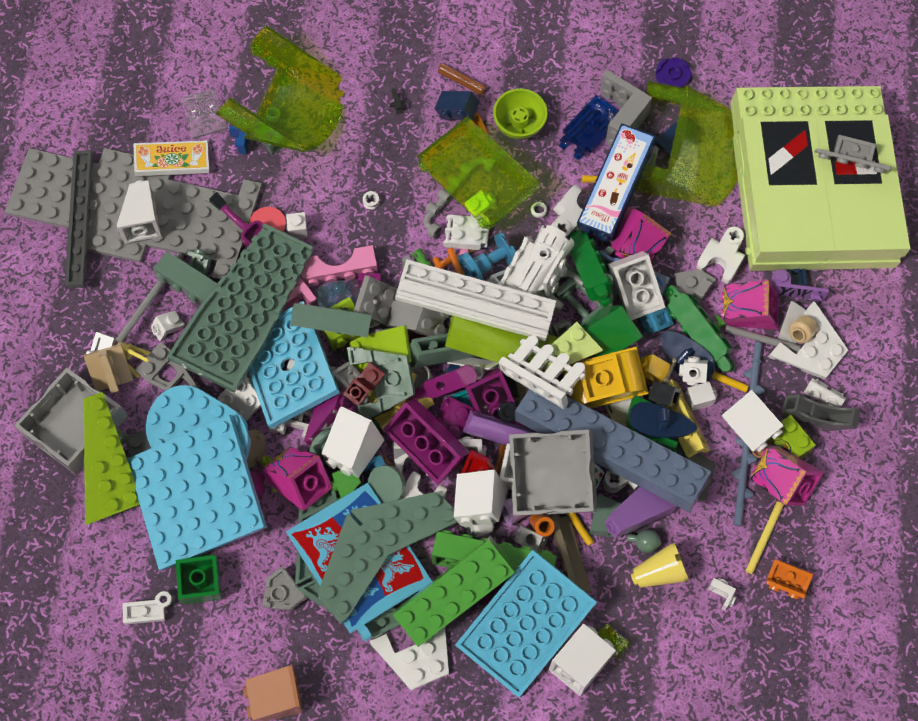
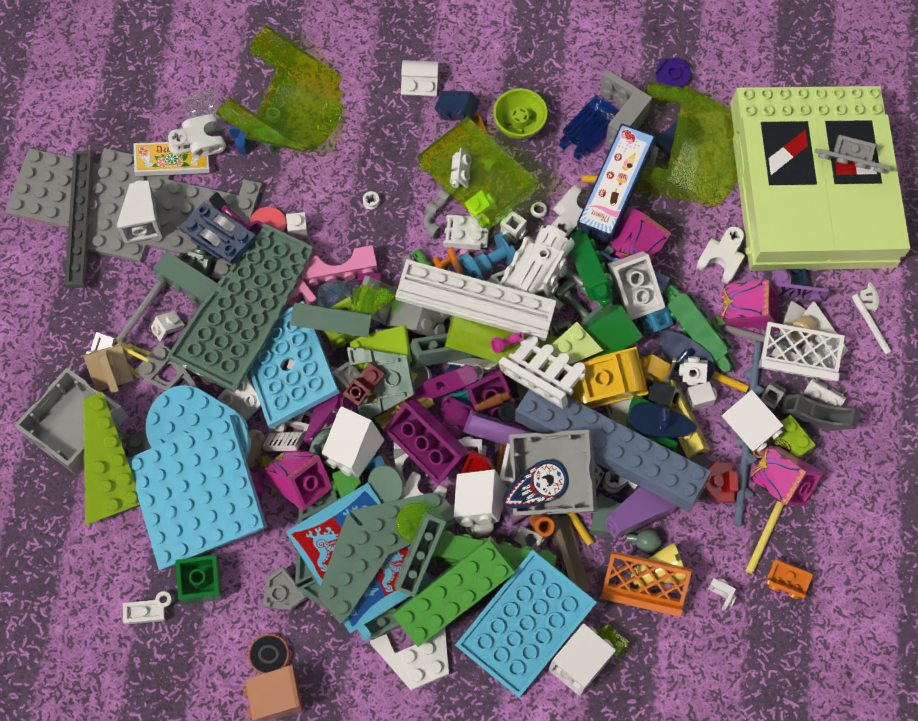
pearl dark grey piece [389,88,405,115] -> none
dark orange axle [438,63,486,95] -> none
light grey plate [674,269,716,304] -> none
none -> white piece [168,114,226,158]
none -> dark blue piece [179,202,257,265]
none -> black tile [248,634,289,674]
none -> white tile [262,432,305,451]
none -> clear neon green slope [350,285,396,314]
none -> sand green brick [394,510,446,597]
none -> clear neon green dish [396,503,433,543]
none -> white brick [401,60,439,97]
none -> white hinge [450,148,471,189]
none -> dark orange animal [474,392,510,412]
none -> dark pink piece [491,332,524,353]
none -> white brick [500,211,527,244]
none -> shield [502,460,568,509]
none -> orange fence [601,551,692,617]
none -> red plate [705,462,738,503]
none -> white fence [758,322,845,382]
none -> light grey leg [760,381,786,409]
none -> white piece [851,282,892,355]

